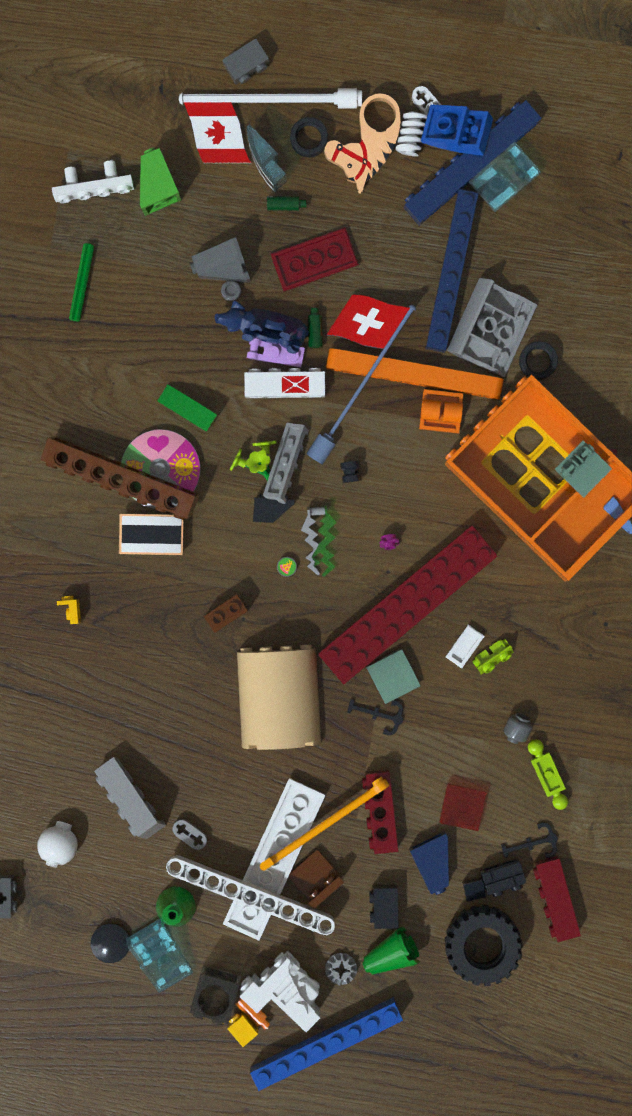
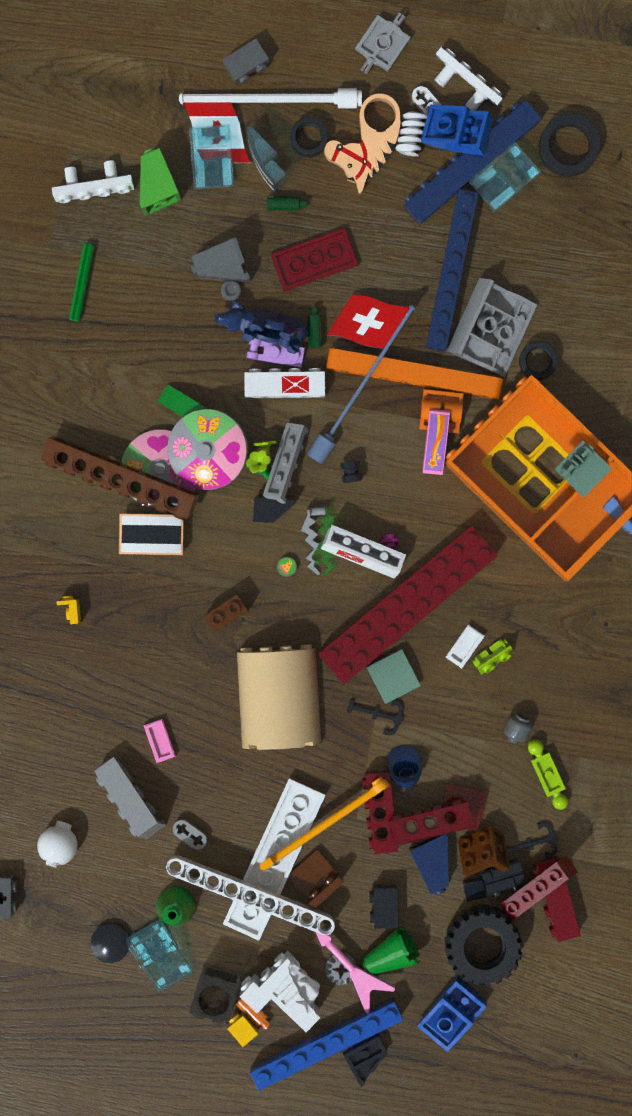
none -> bright pink tile [144,719,176,763]
none -> dish [168,409,248,490]
none -> clear light blue slope [189,124,234,190]
none -> bright pink piece [316,932,395,1013]
none -> white brick [321,525,406,578]
none -> black wing [343,1034,388,1087]
none -> light grey plate [355,13,411,74]
none -> dark blue piece [388,745,422,790]
none -> dark red brick [388,800,474,847]
none -> blue slope [417,976,487,1052]
none -> slope [423,409,450,475]
none -> white plate [434,48,503,111]
none -> reddish brown bracket [458,826,510,877]
none -> dark red brick [500,856,578,921]
none -> black tyre [539,113,601,177]

